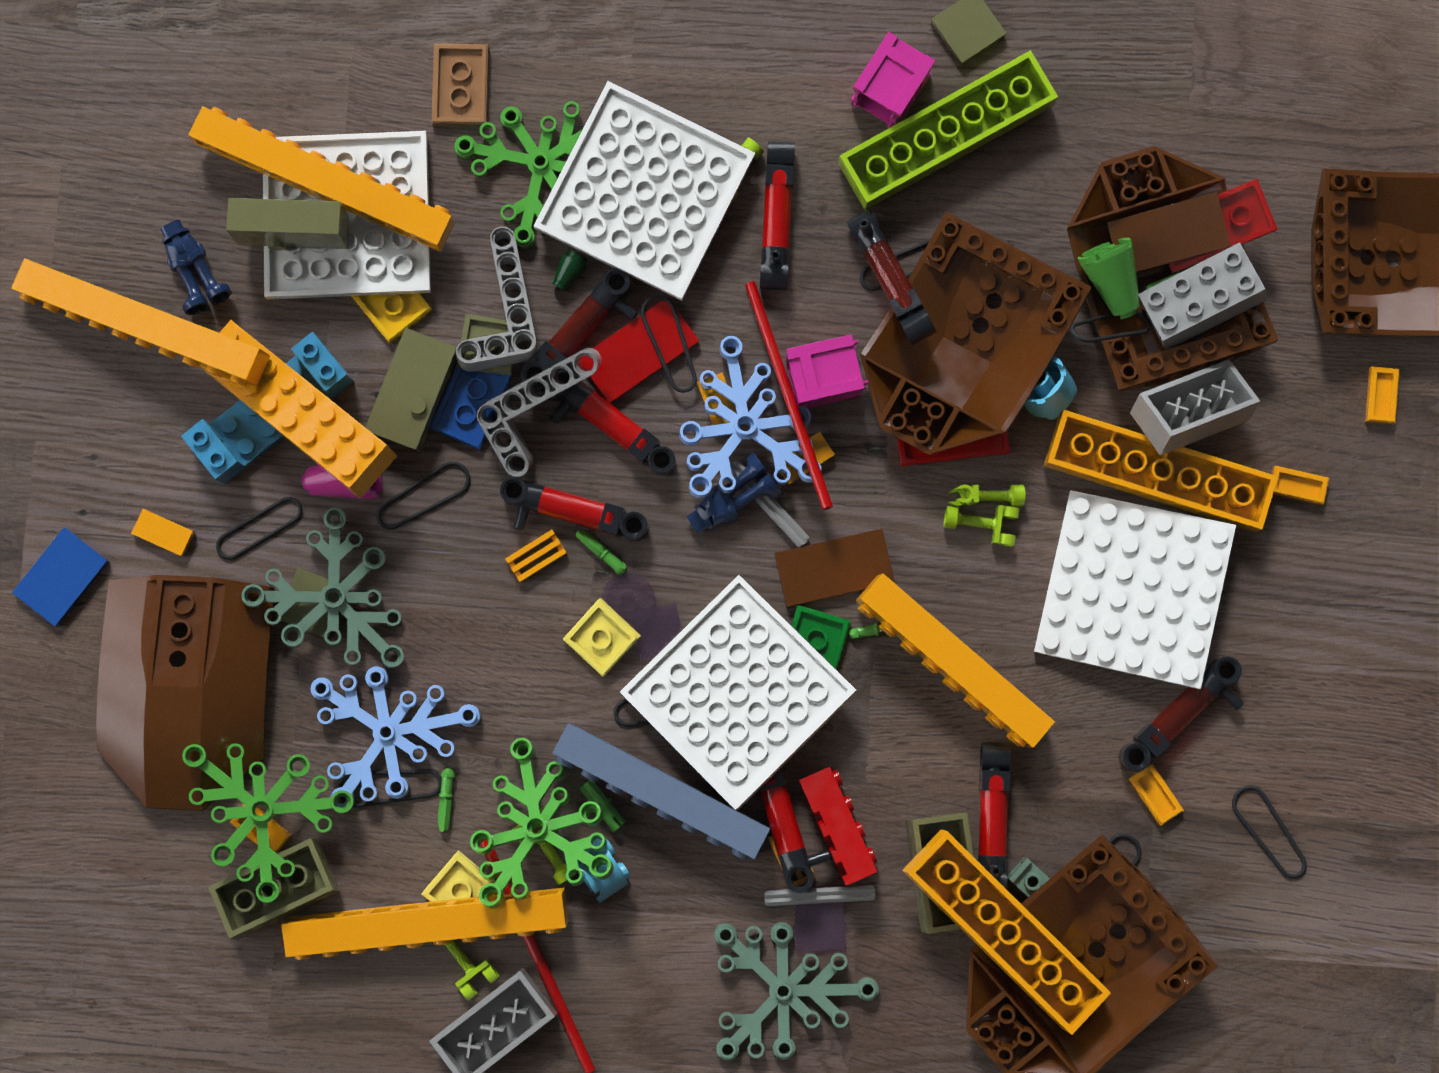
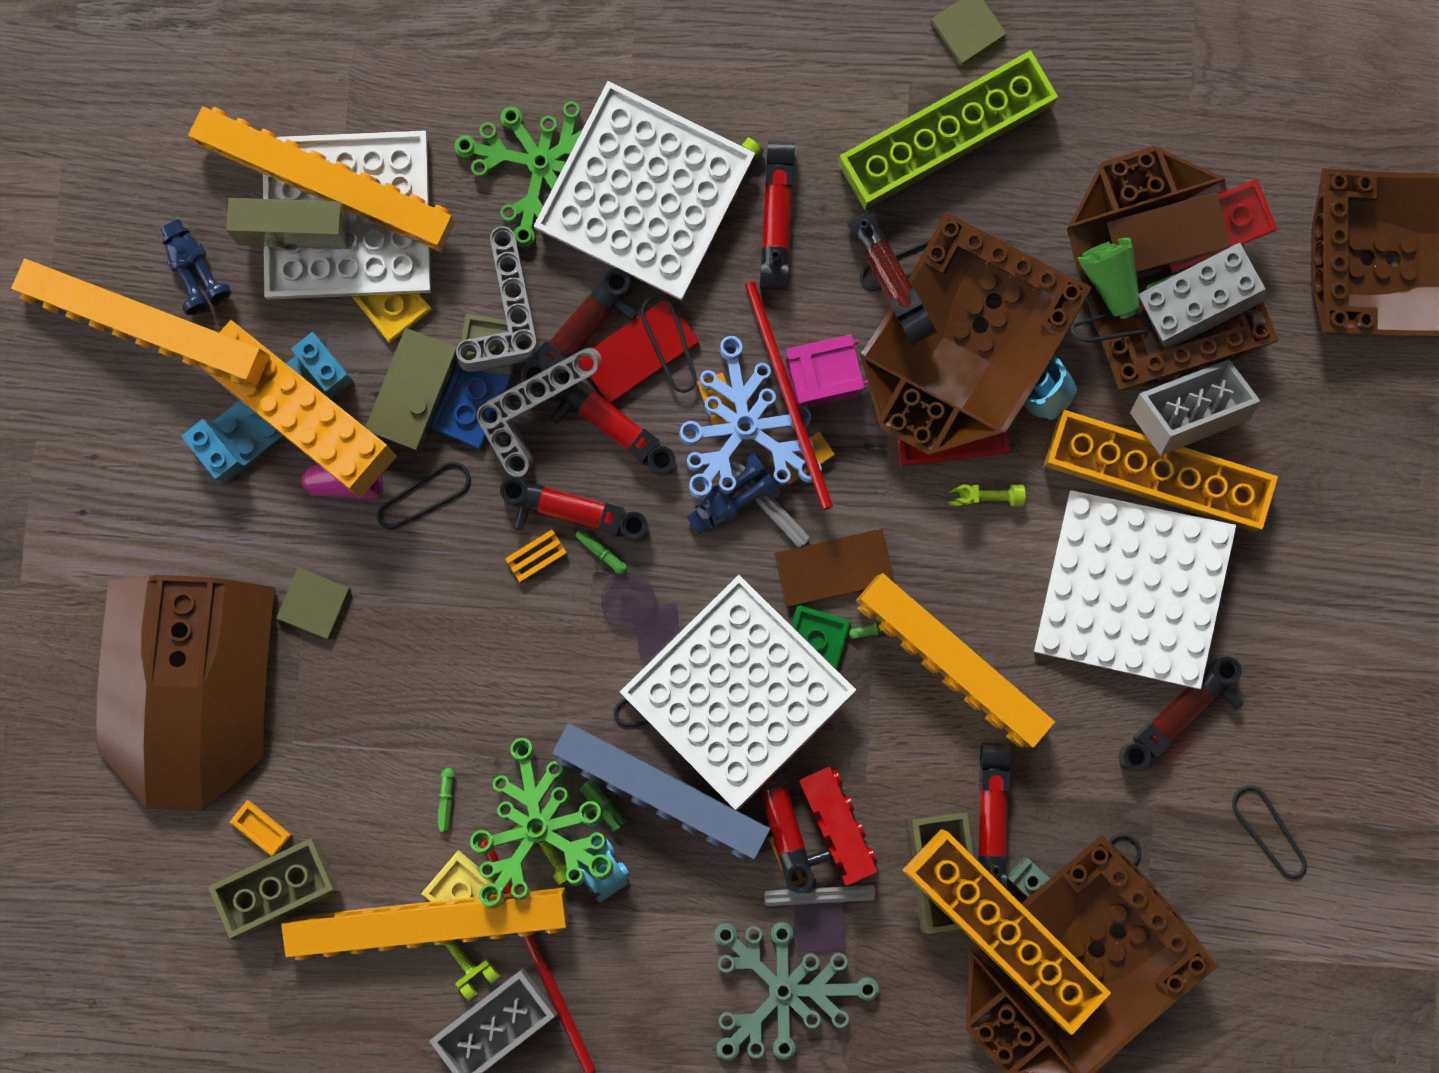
blue tile [12,527,109,627] -> none
light orange tile [131,509,195,557] -> none
bright green plant [182,744,354,903] -> none
black piece [216,497,302,560] -> none
sand green plant [242,507,404,668] -> none
light blue plant [311,667,481,808] -> none
black piece [338,769,442,808] -> none
medium nougat tile [432,43,489,126] -> none
dark green cone [552,249,587,291] -> none
light yellow plate [563,598,641,677] -> none
dark pink container [851,32,935,129] -> none
lime bar [943,505,1020,547] -> none
light orange tile [1128,764,1184,826] -> none
light orange tile [1271,466,1329,506] -> none
light orange tile [1365,366,1399,425] -> none

